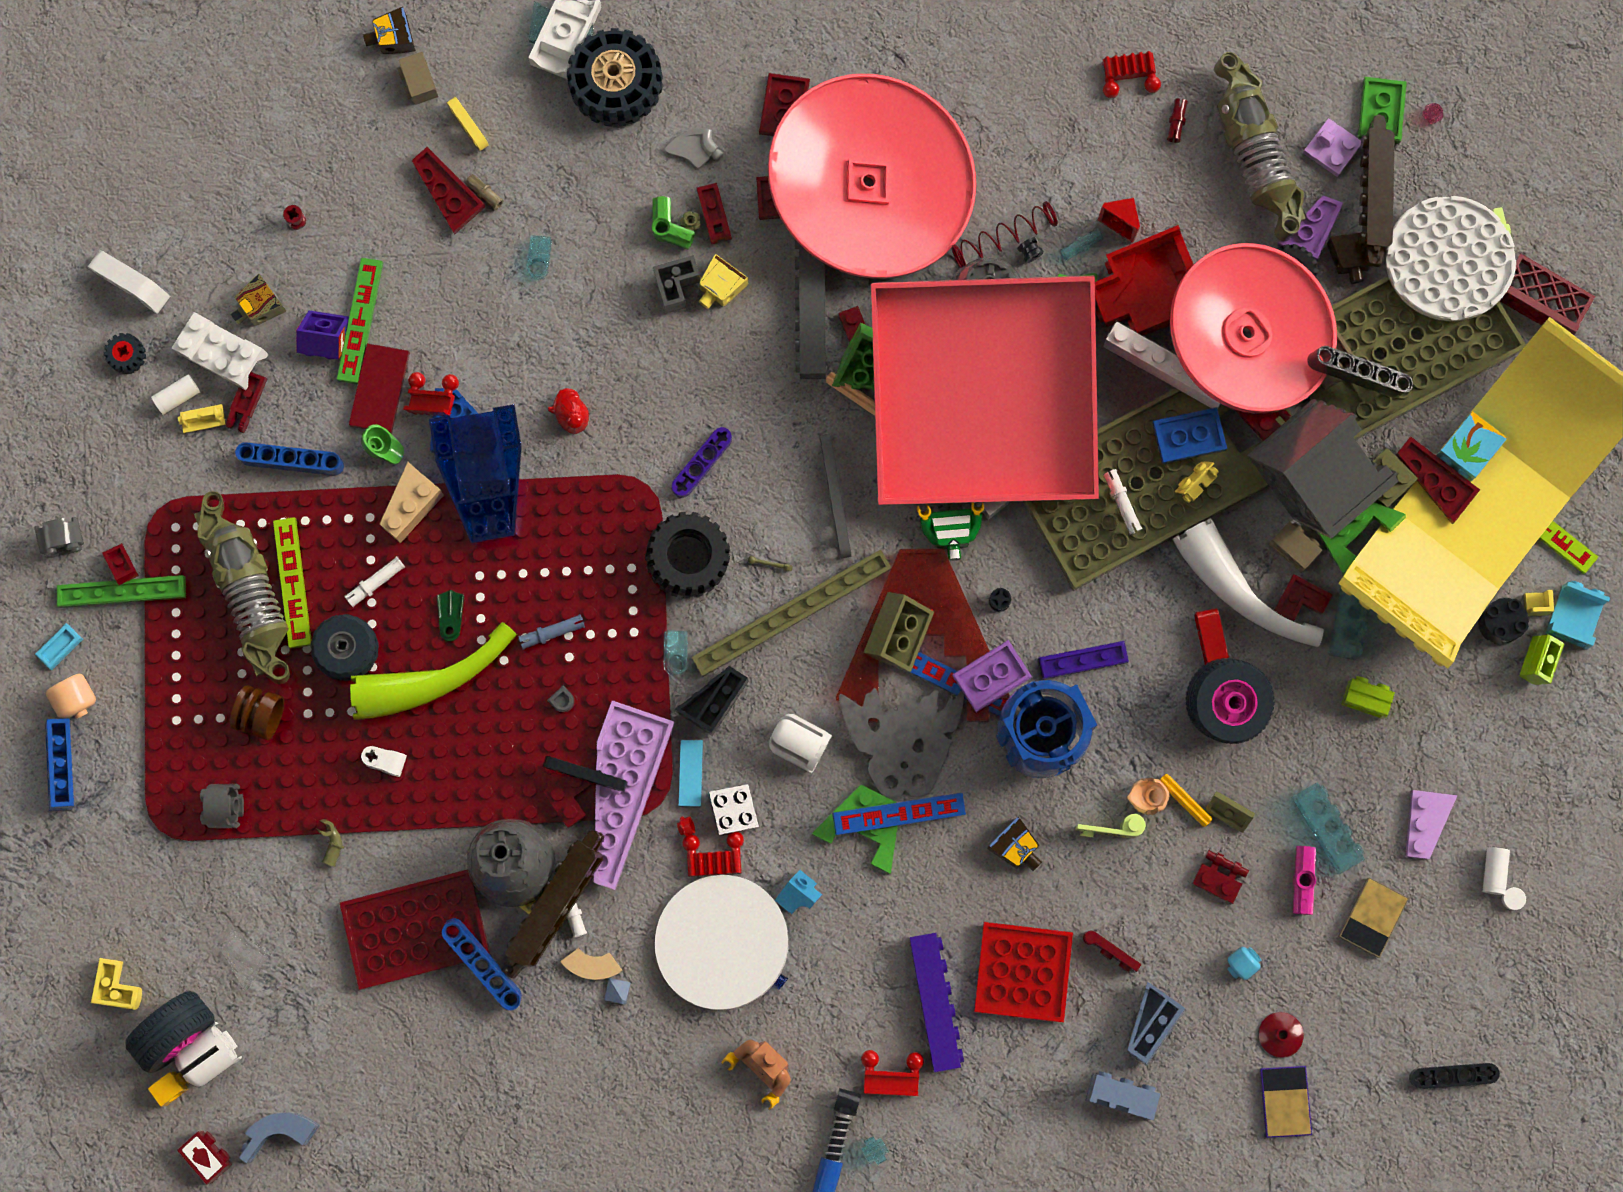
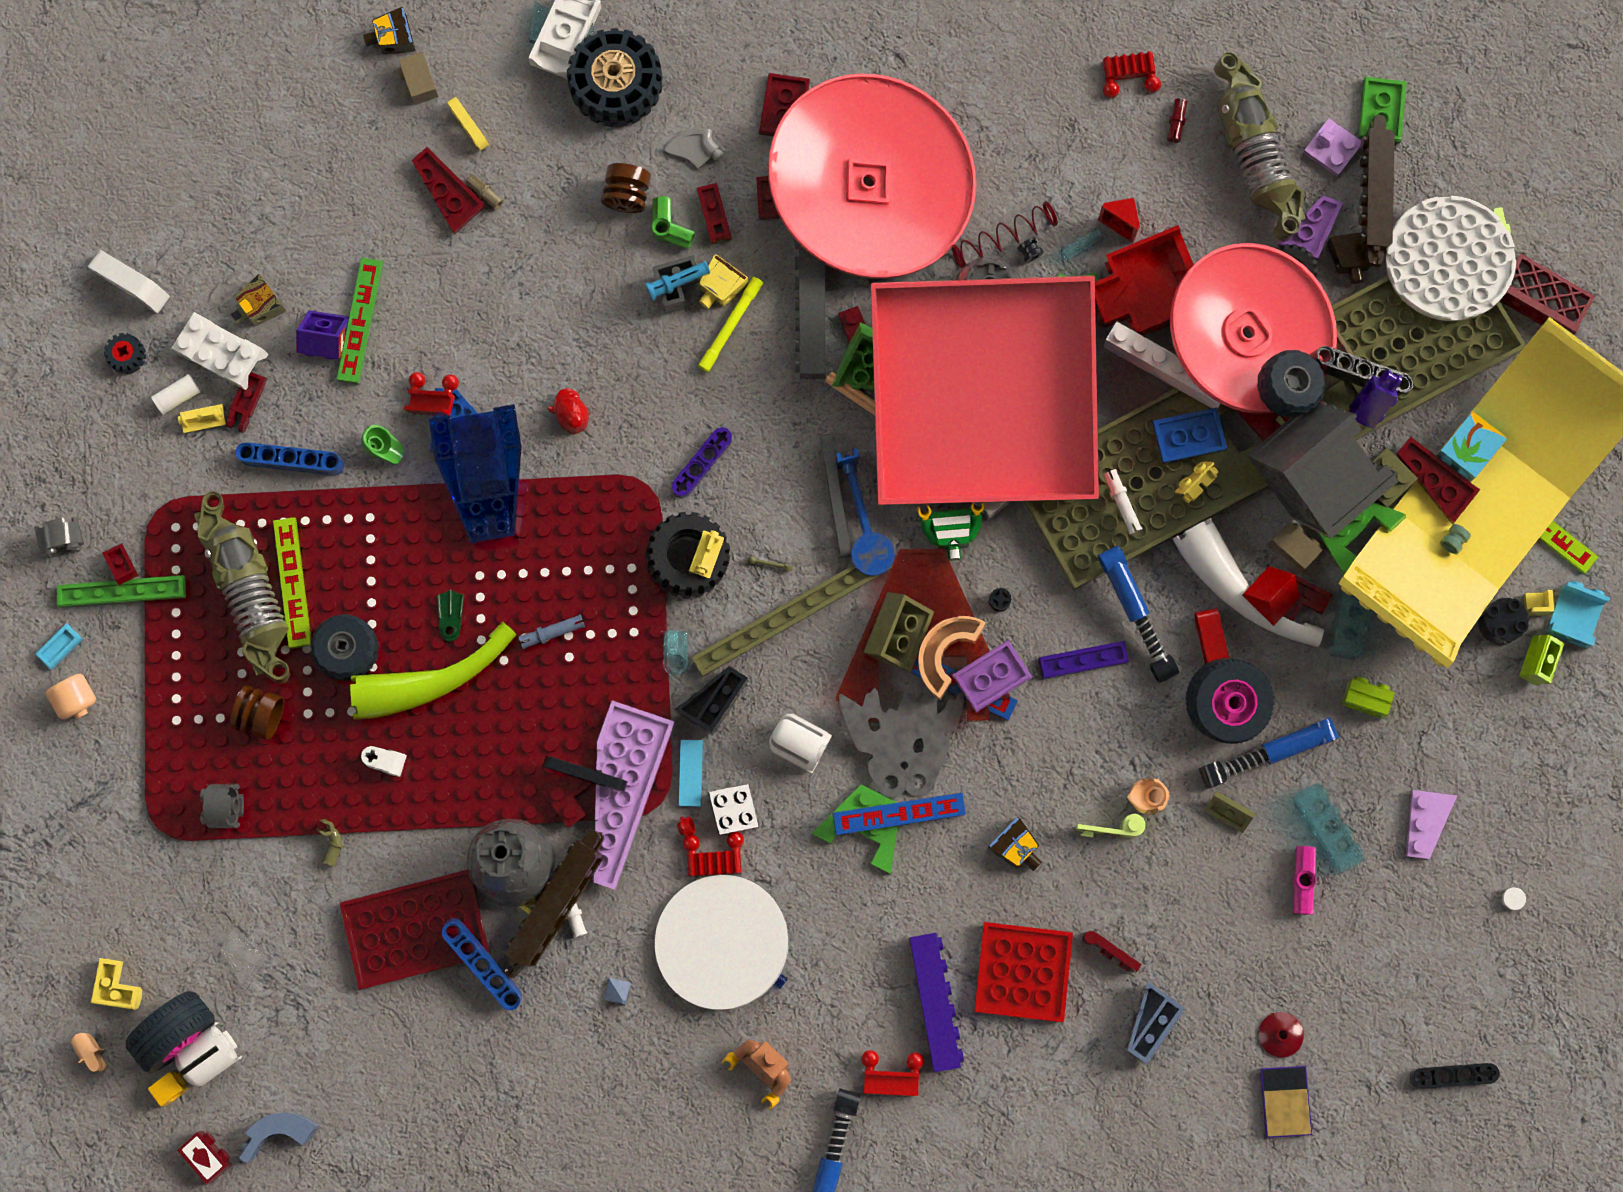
blue brick [45,718,74,811] -> none
dark red bush [283,205,306,230] -> none
white pin [344,556,405,607] -> none
dark red tile [349,343,410,434] -> none
tan wedge [380,462,444,543] -> none
clear light blue piece [527,235,552,280] -> none
dark grey tile [547,685,574,713] -> none
tan tile [560,948,623,980] -> none
olive plate [680,211,701,231] -> none
dark azure brick [775,870,822,914] -> none
clear light blue gear [862,1136,889,1165] -> none
blue piece [996,680,1097,778] -> none
sand blue wedge [1085,1071,1160,1120] -> none
yellow axle [1159,774,1212,827] -> none
dark red plate [1192,850,1249,904] -> none
medium azure head [1227,947,1262,980] -> none
tile [1338,877,1409,958] -> none
clear pink plate [1422,103,1443,124] -> none
white pin [1482,847,1510,895] -> none
none -> light nougat arm [71,1033,106,1072]
none -> reddish brown wheel [601,163,651,213]
none -> dark azure pin [645,261,710,301]
none -> light yellow hinge [689,530,724,579]
none -> neon yellow piece [698,277,764,372]
none -> blue piece [836,448,895,576]
none -> light nougat brick [918,616,986,700]
none -> piece [1097,545,1179,683]
none -> piece [1198,717,1339,789]
none -> red slope [1242,566,1300,626]
none -> black wheel [1257,350,1326,418]
none -> dark purple brick [1349,369,1402,429]
none -> sand green wheel [1440,524,1471,555]

